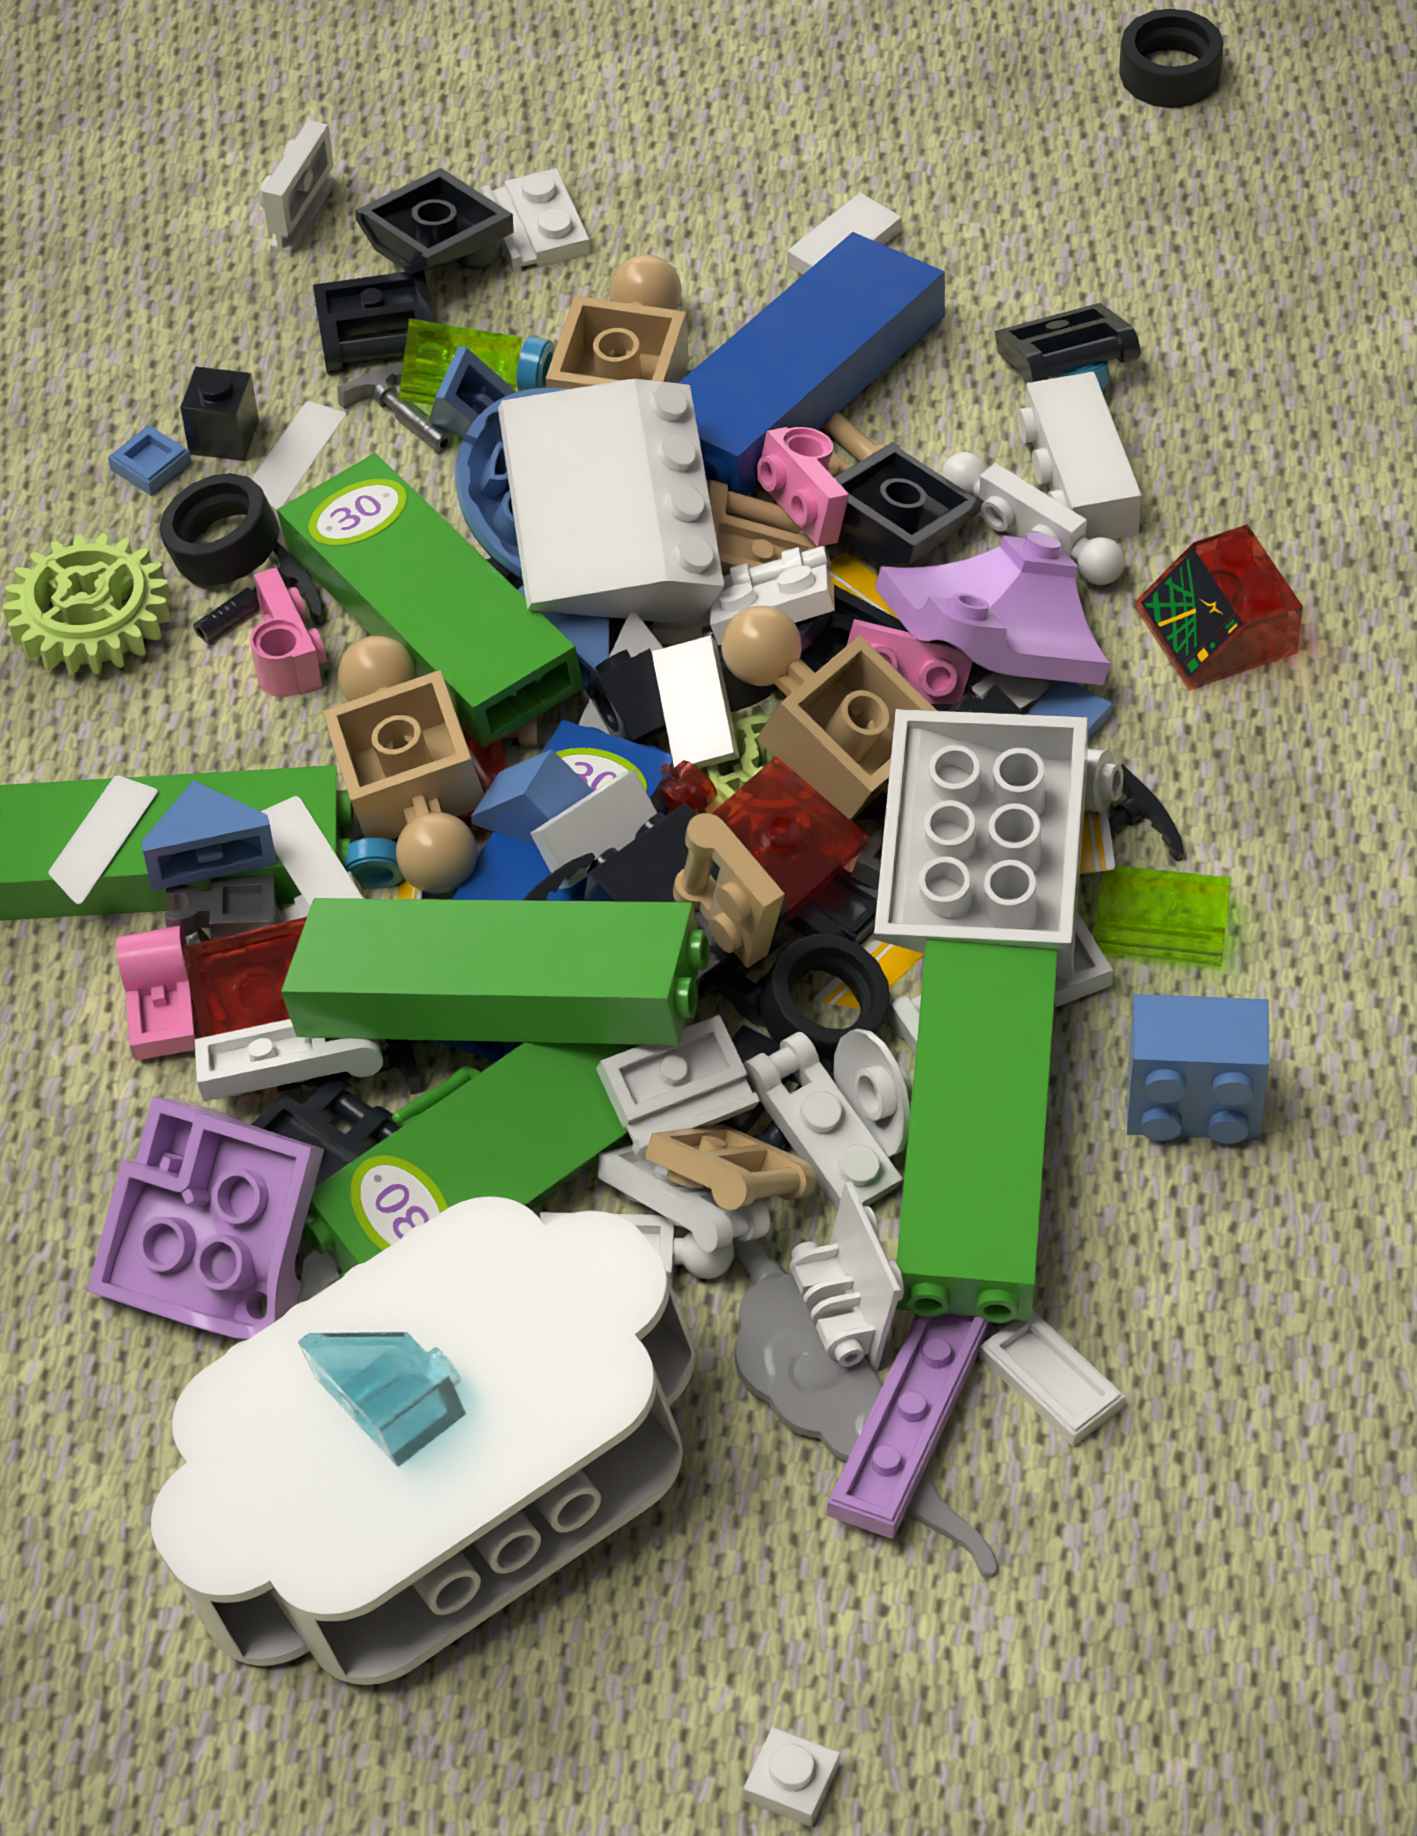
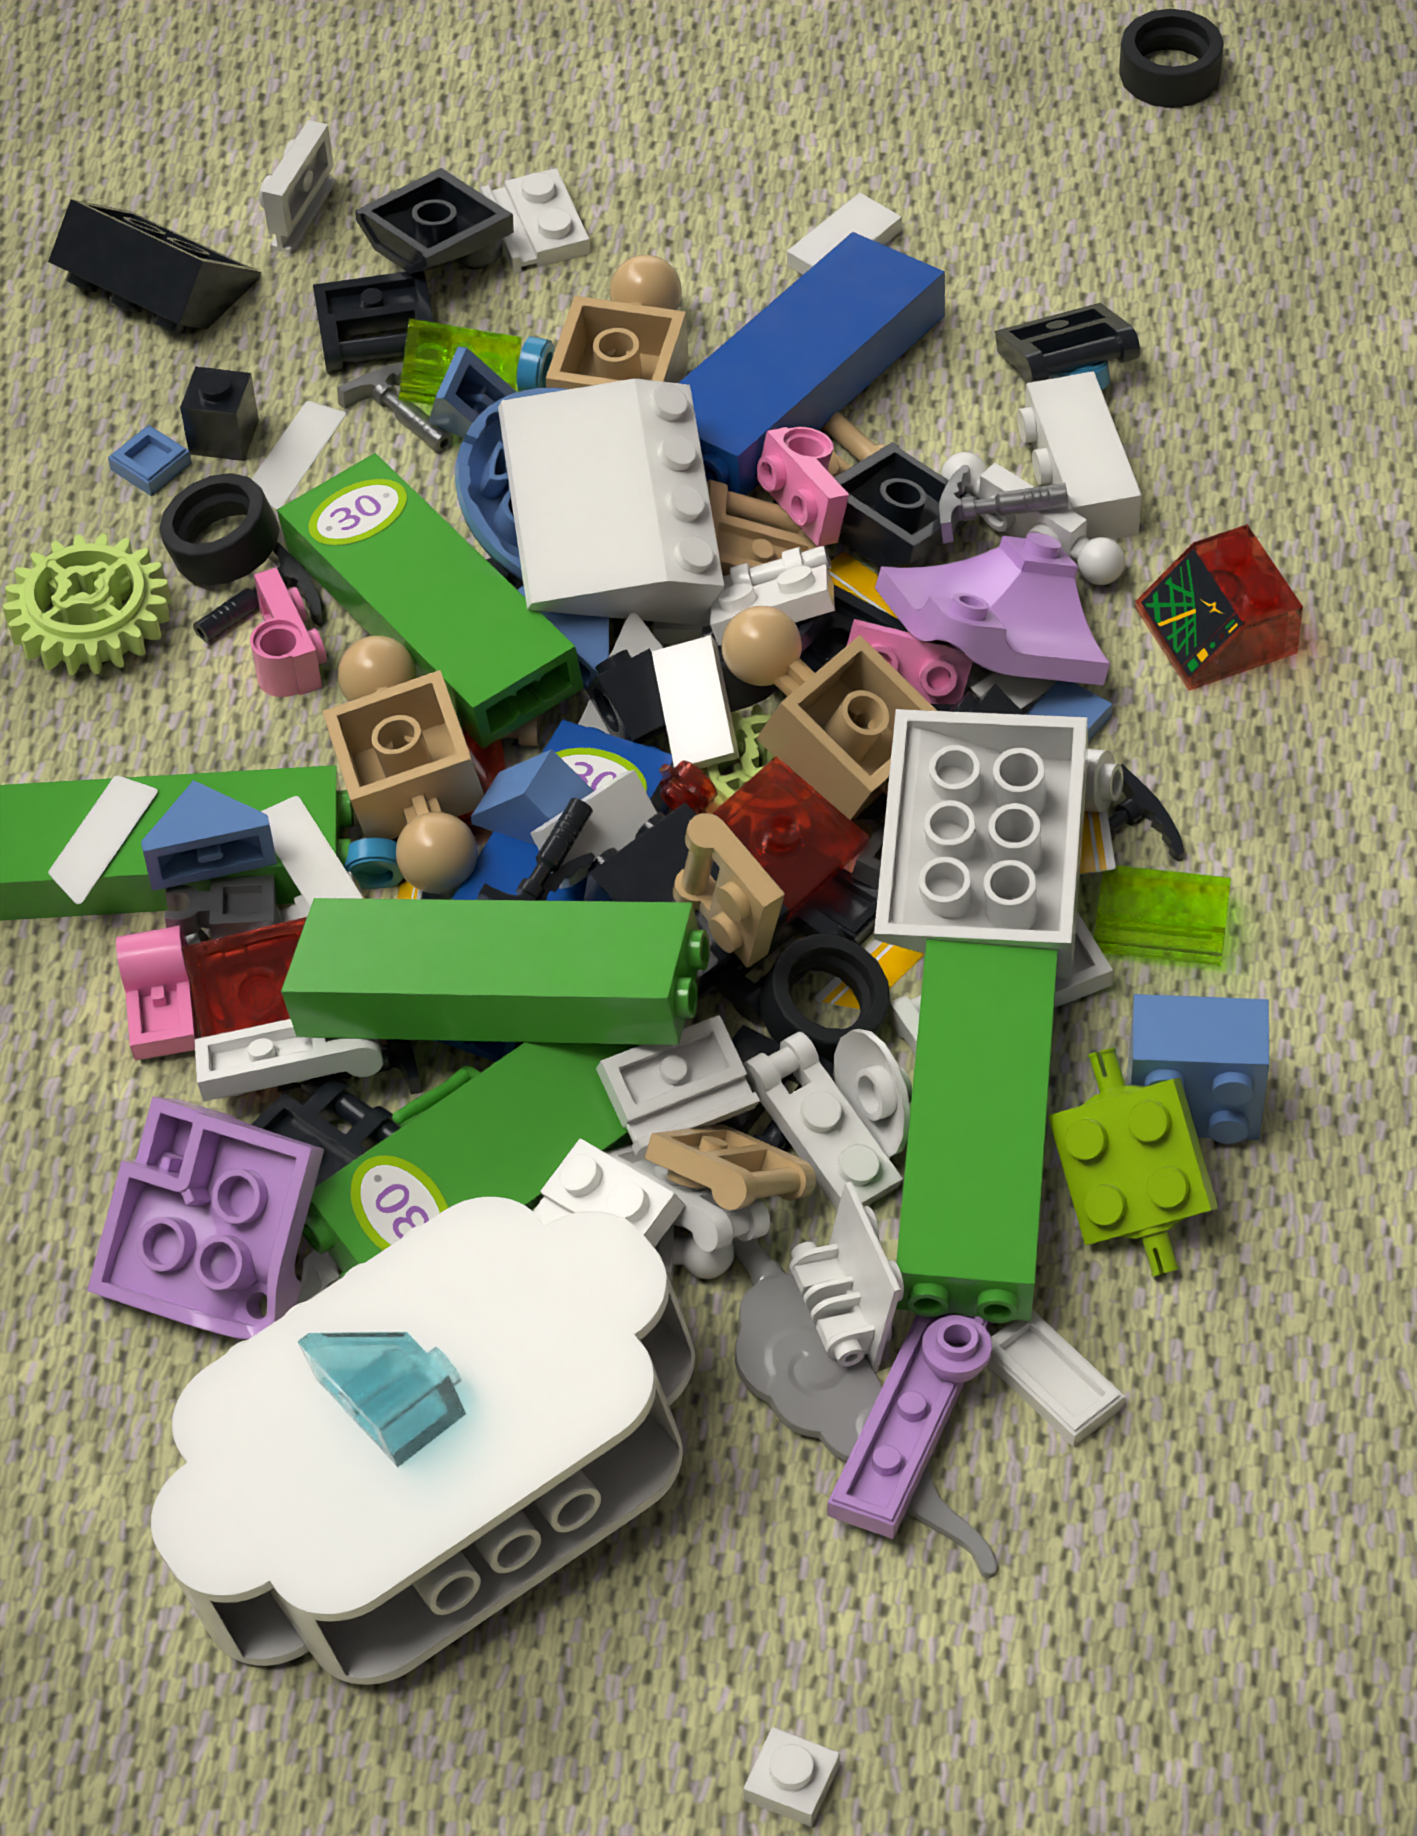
none -> black slope [48,199,261,334]
none -> black piece [477,798,593,901]
none -> white plate [533,1138,686,1248]
none -> lavender plate [922,1315,992,1383]
none -> flat silver piece [939,465,1069,544]
none -> lime plate [1048,1047,1218,1277]

